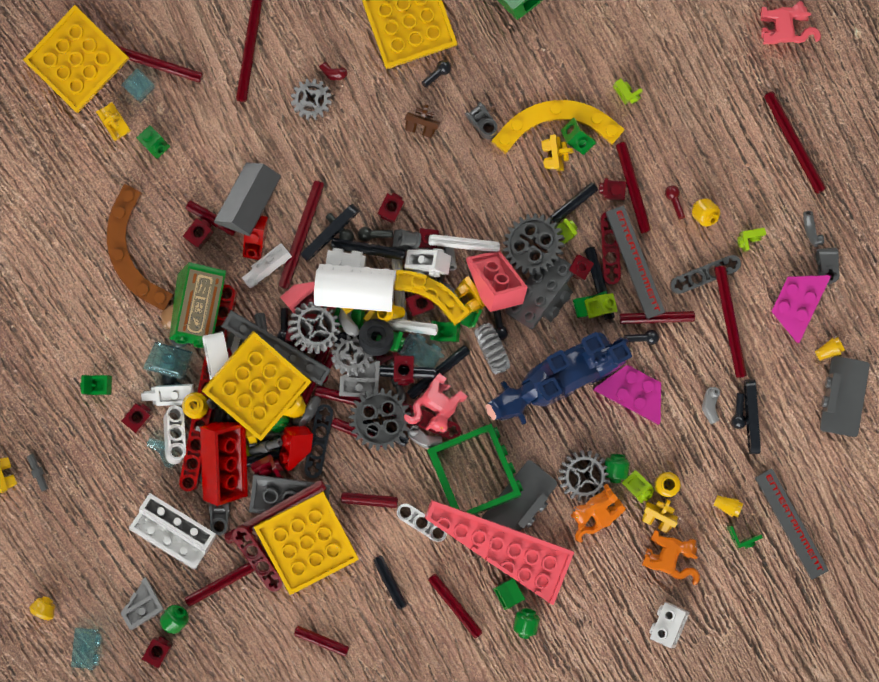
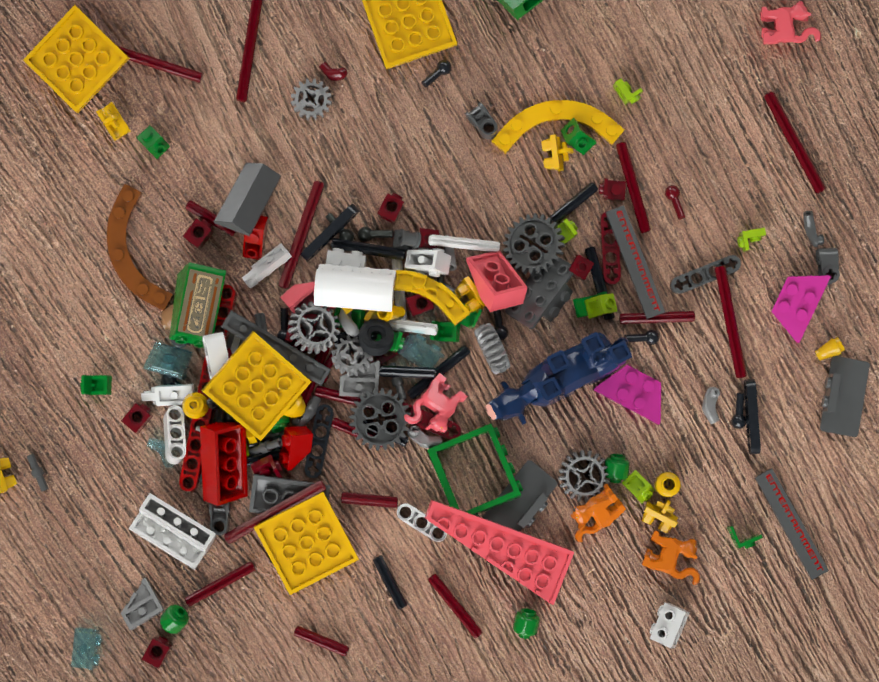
yellow cone [29,596,55,621] -> none
clear light blue piece [121,69,155,102] -> none
dark red beam [232,525,283,591] -> none
dark red brick [394,356,415,385] -> none
reddish brown hips [404,104,440,138] -> none
green piece [493,578,525,610] -> none
yellow head [692,198,720,227] -> none
yellow cone [713,495,744,518] -> none

